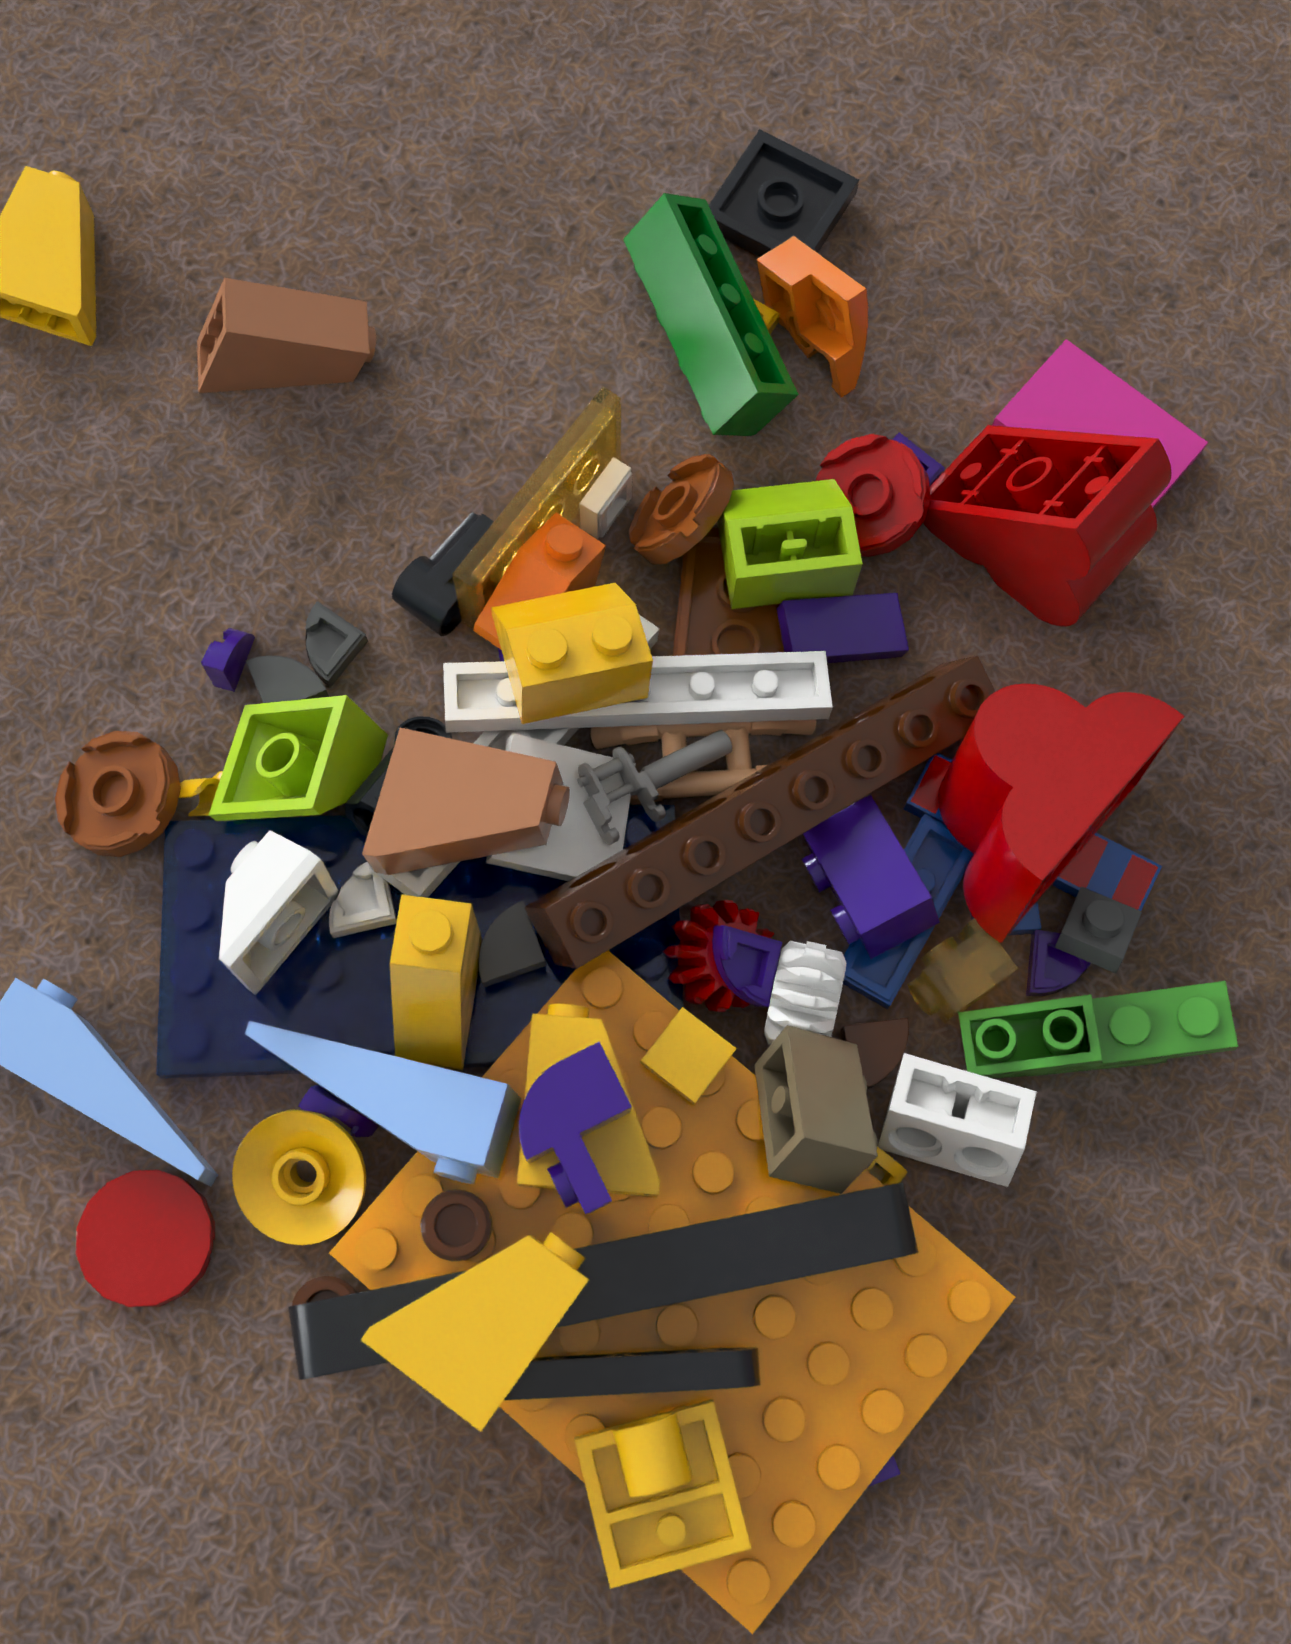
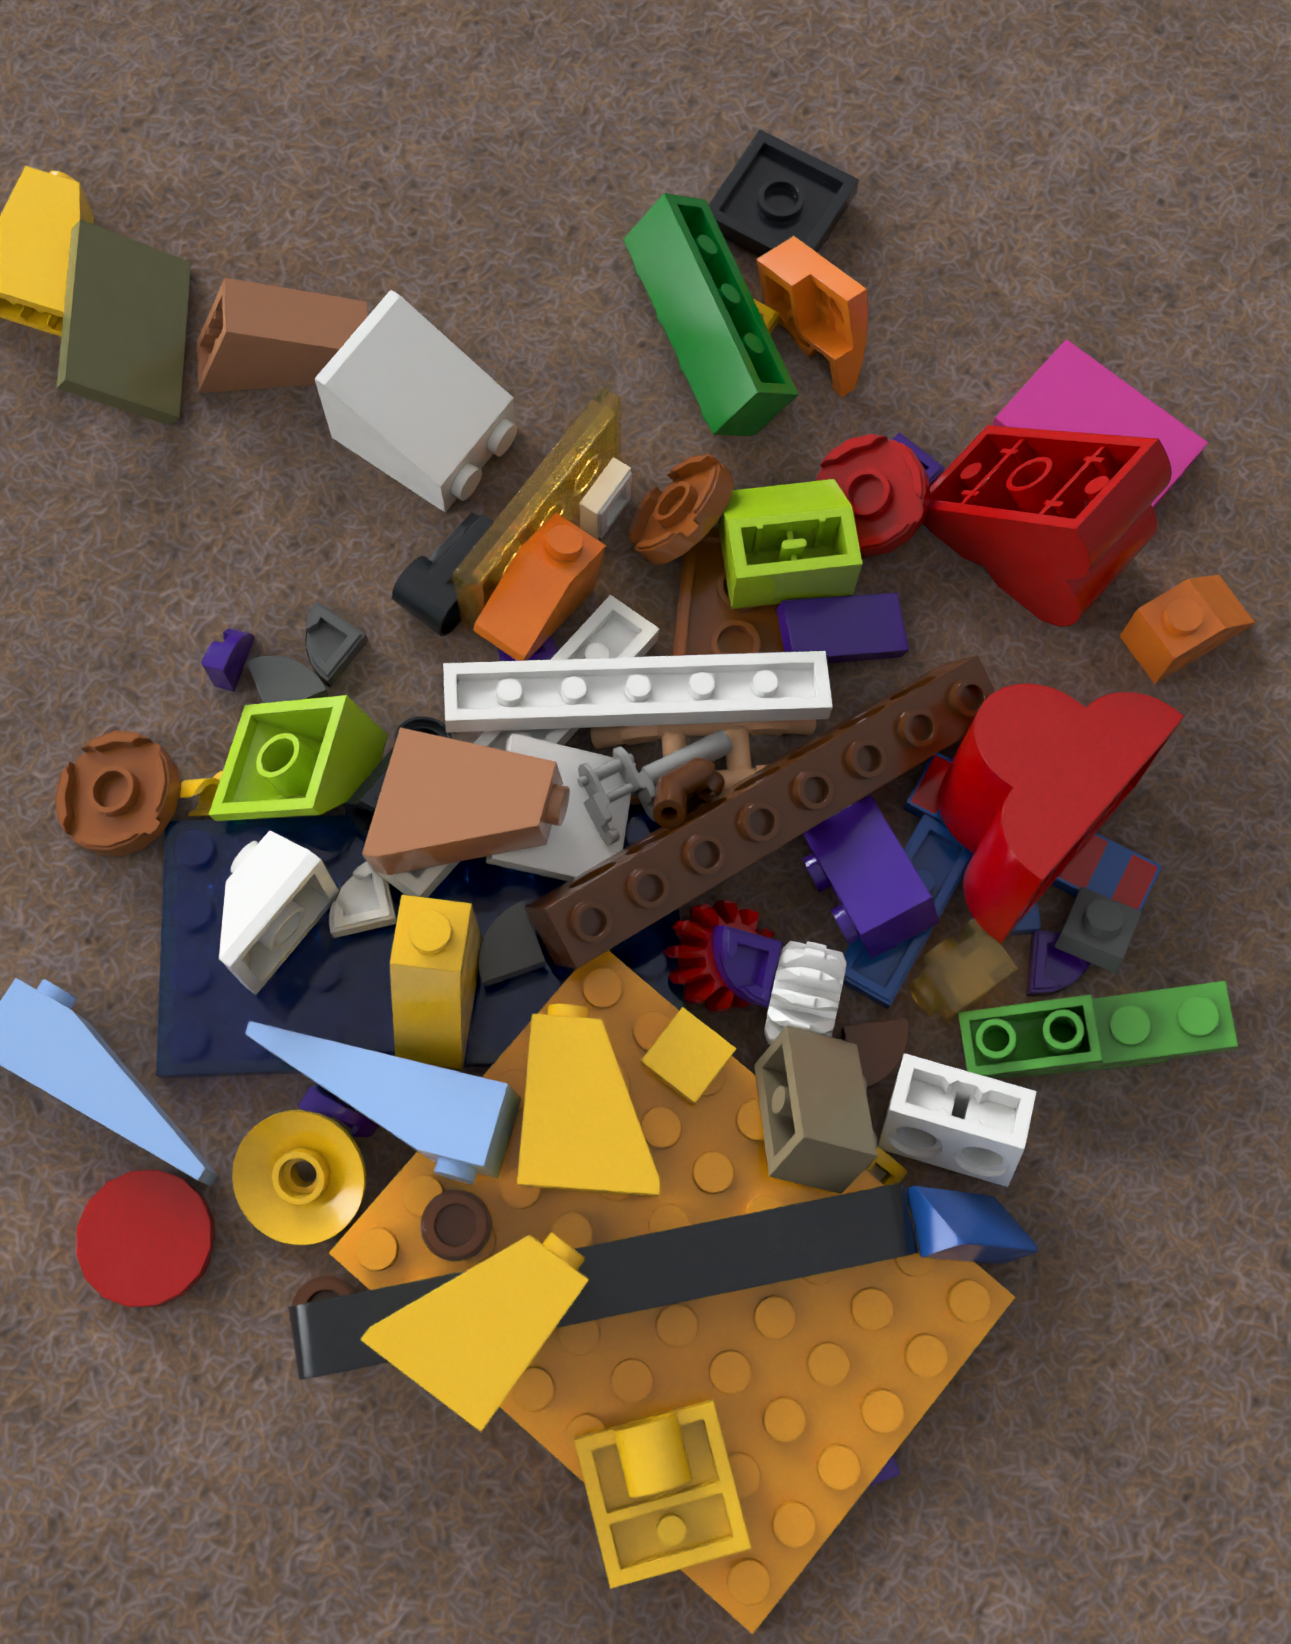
yellow slope [491,583,653,724] -> none
black beam [504,1347,761,1400] -> none
dark purple brick [519,1041,632,1215] -> none
none -> olive tile [56,219,191,424]
none -> white slope [315,290,518,513]
none -> reddish brown arm [653,757,725,828]
none -> blue slope [907,1186,1039,1264]
none -> orange slope [1119,575,1255,684]

